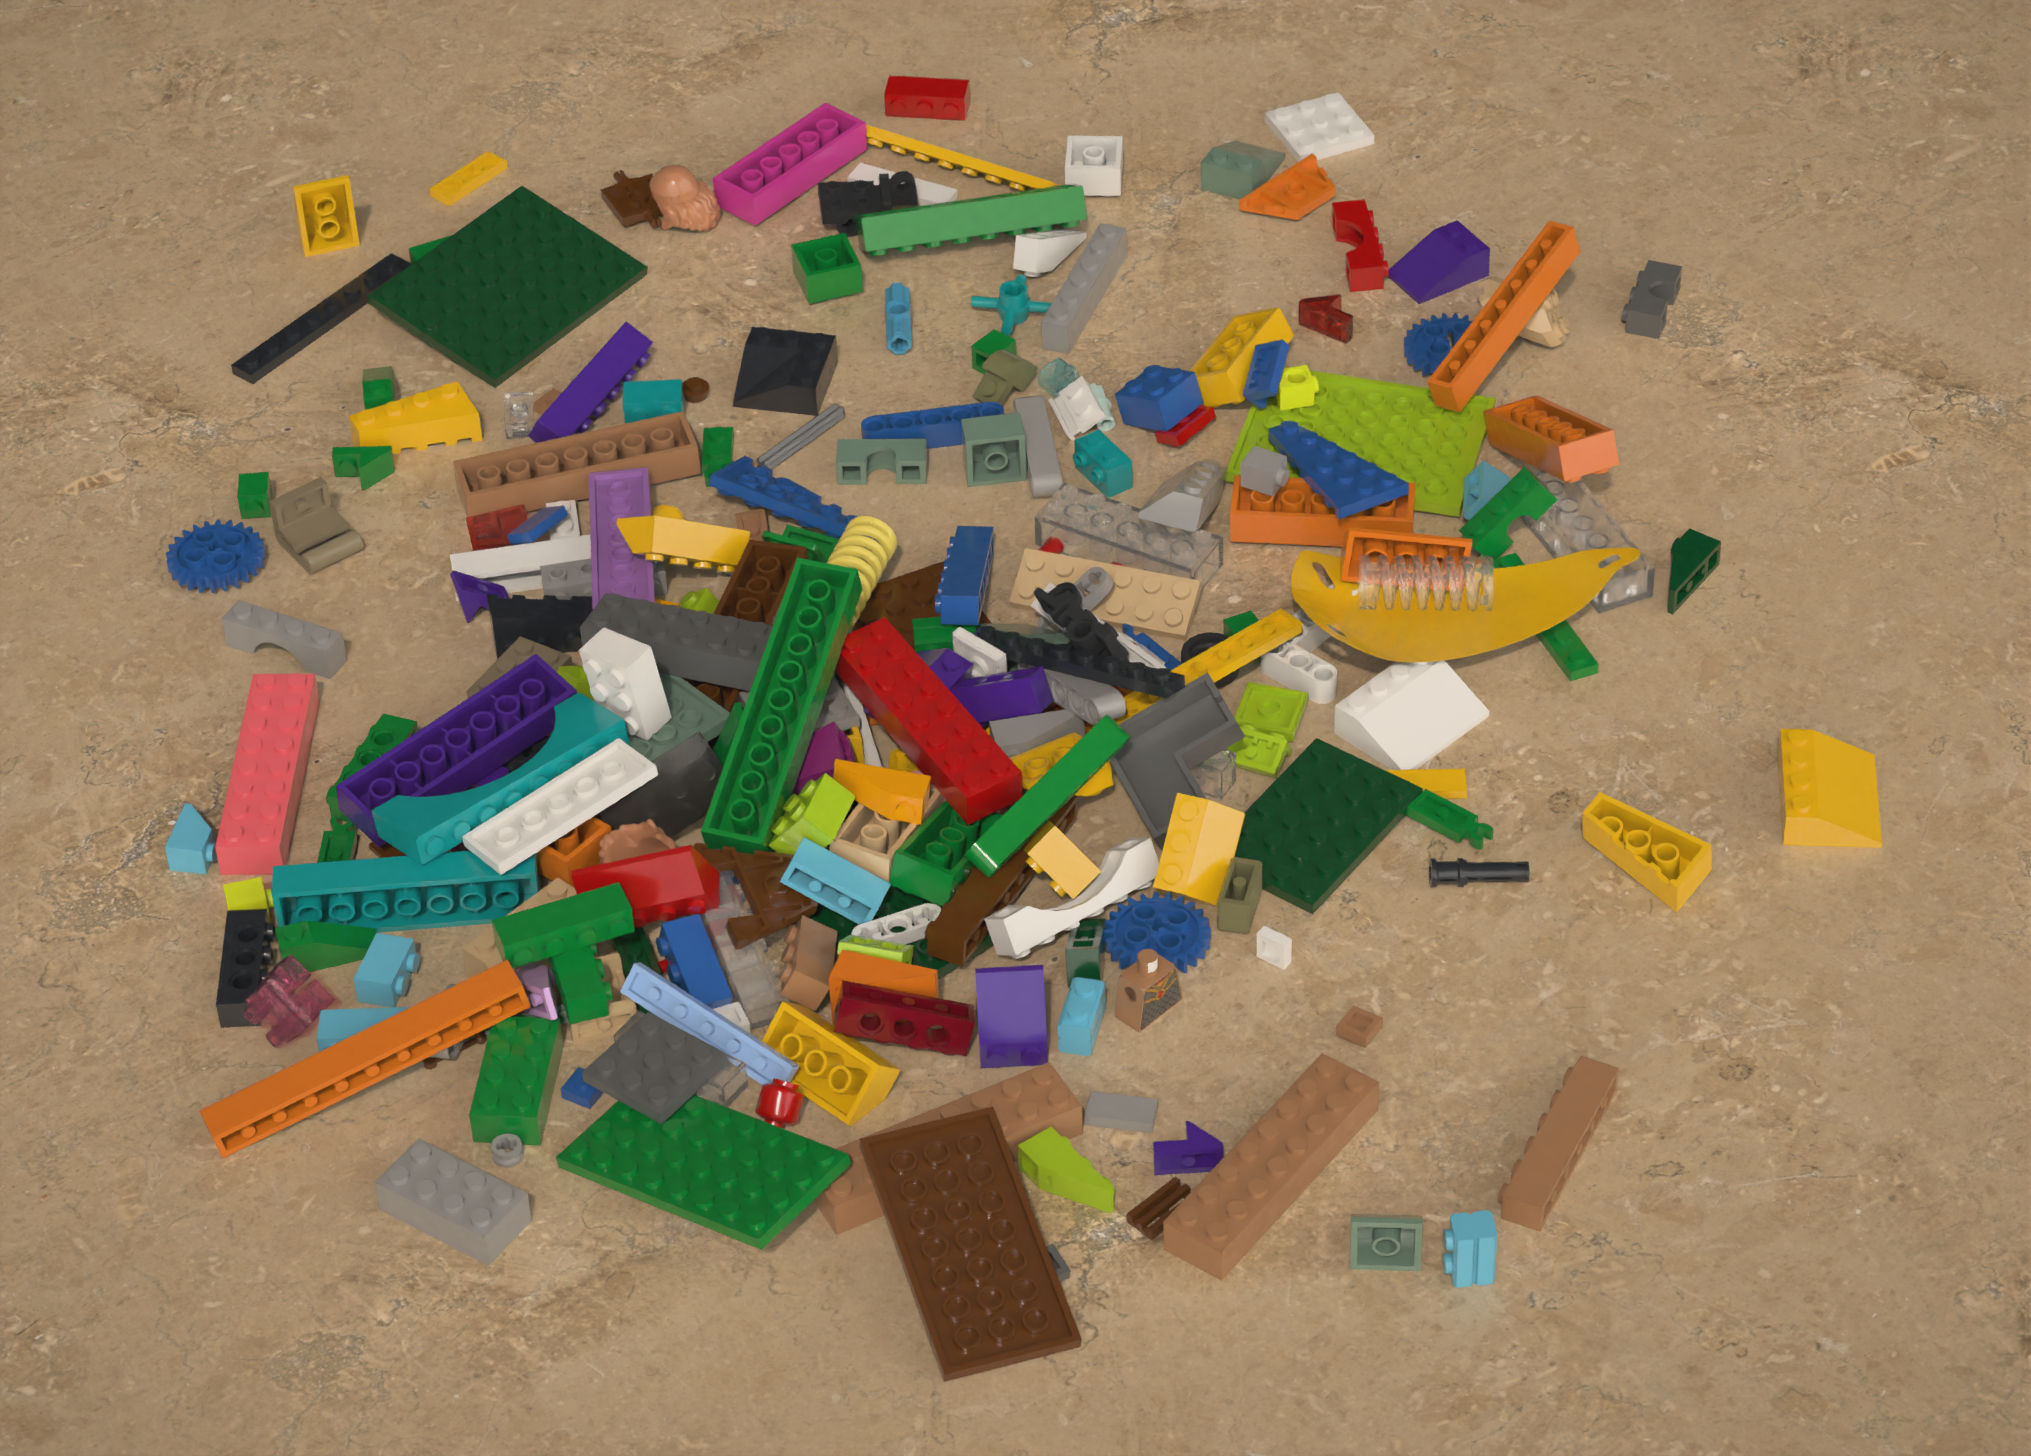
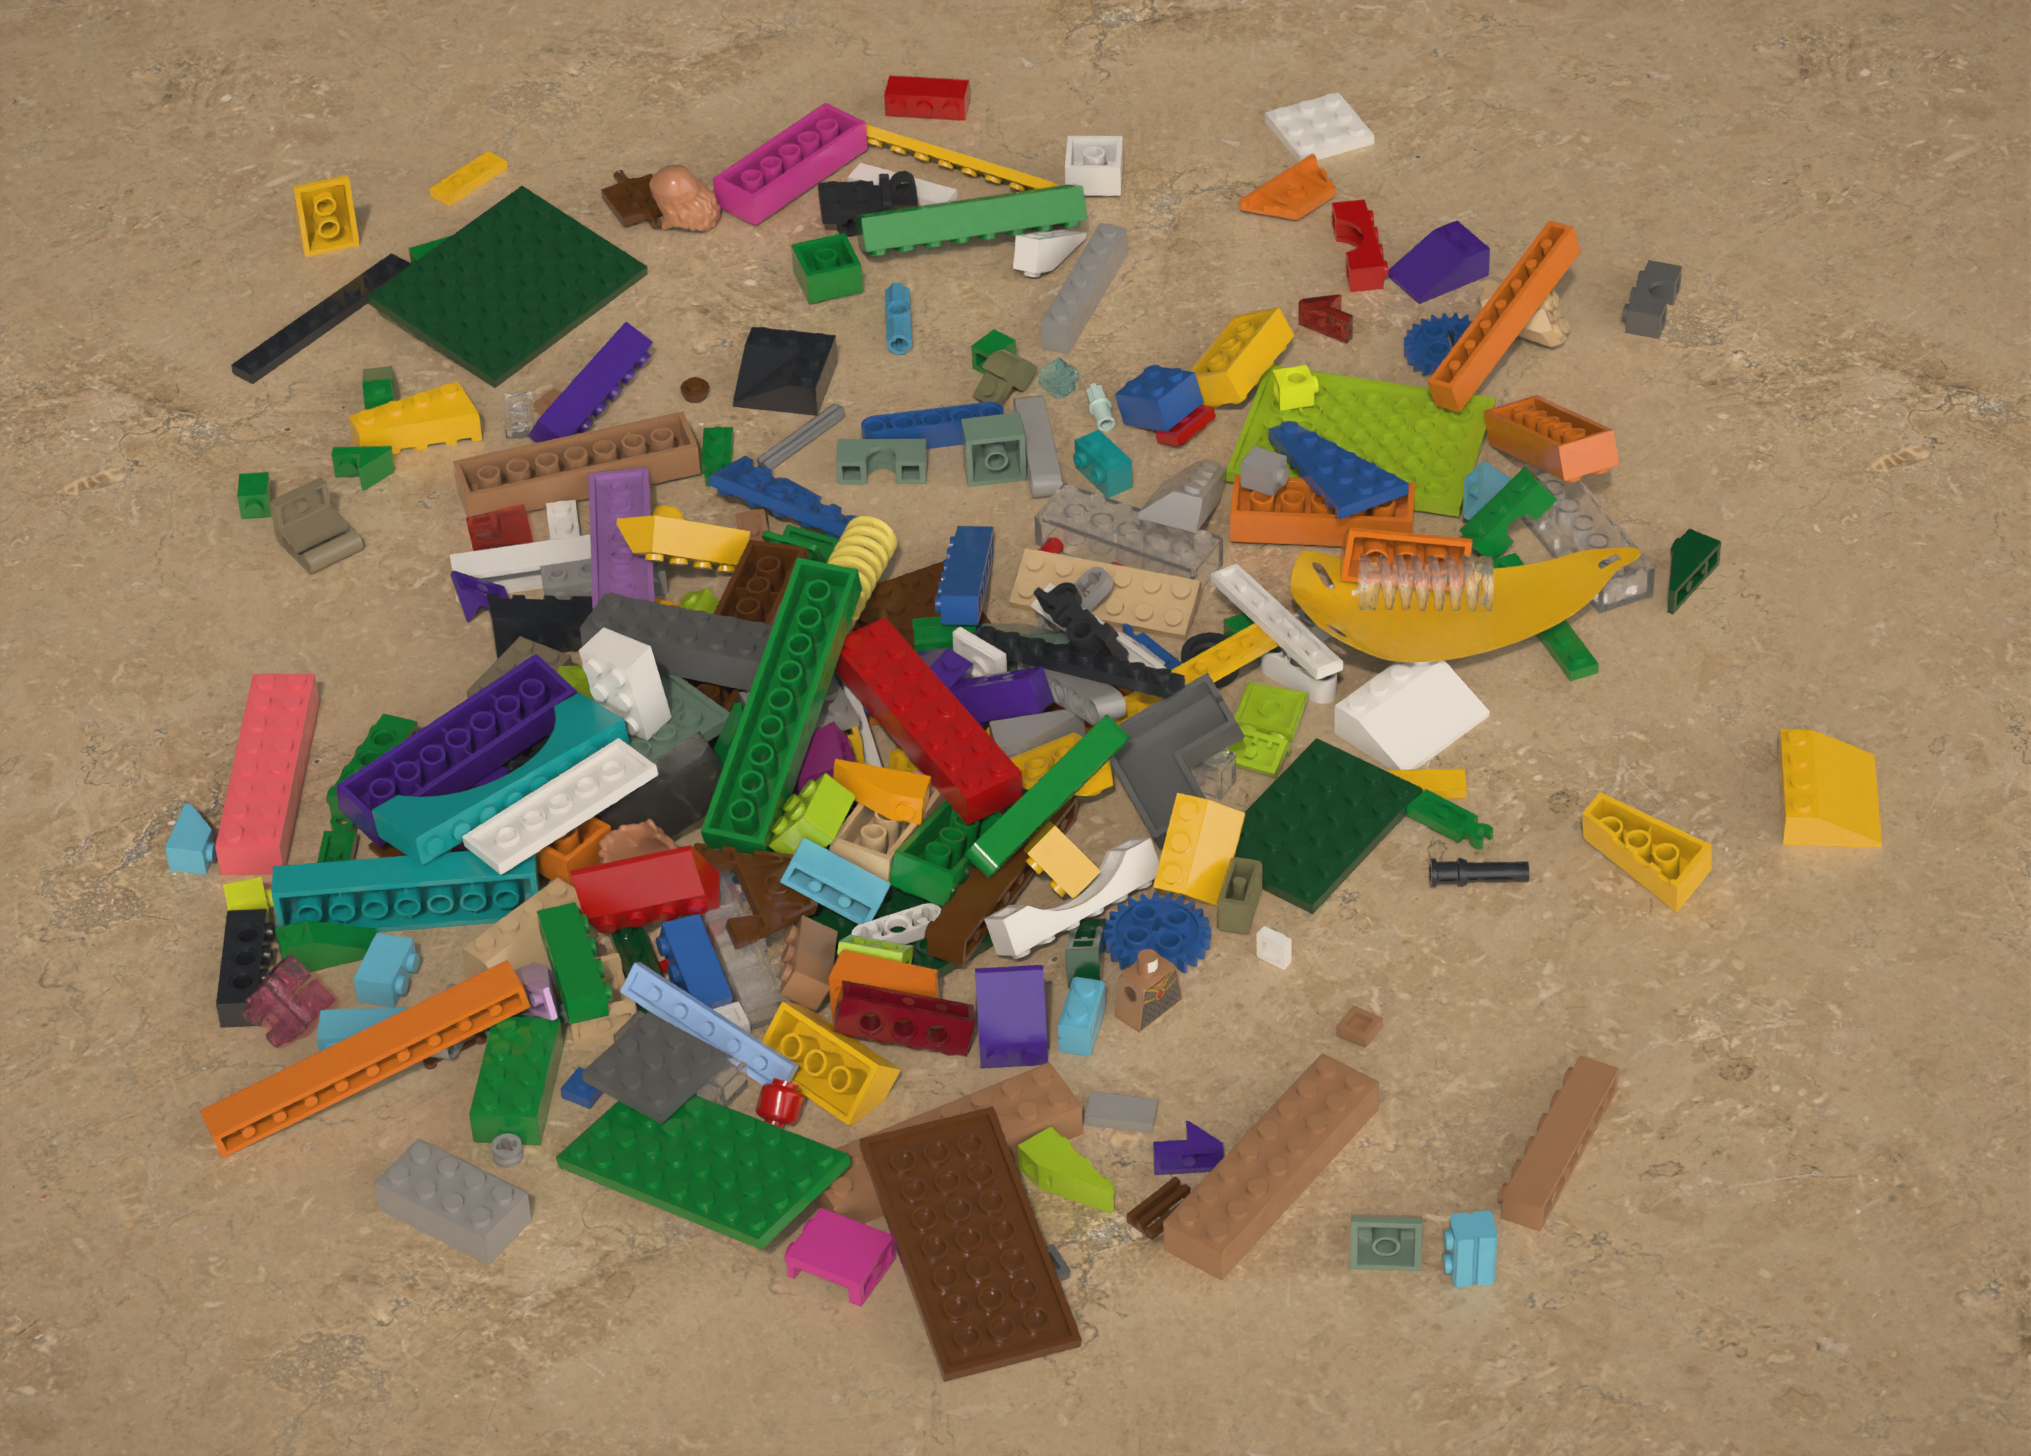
blue gear [166,519,265,593] -> none
light grey arch [222,600,347,679] -> none
green brick [492,882,635,968] -> none
blue tile [507,505,568,545] -> none
teal brick [623,379,684,424] -> none
teal bar [971,275,1052,335] -> none
white plate [1048,376,1107,441] -> none
sand green slope [1201,141,1286,200] -> none
blue bracket [1242,339,1290,409] -> none
none -> dark pink panel [784,1208,896,1307]
none -> white tile [1211,564,1343,680]

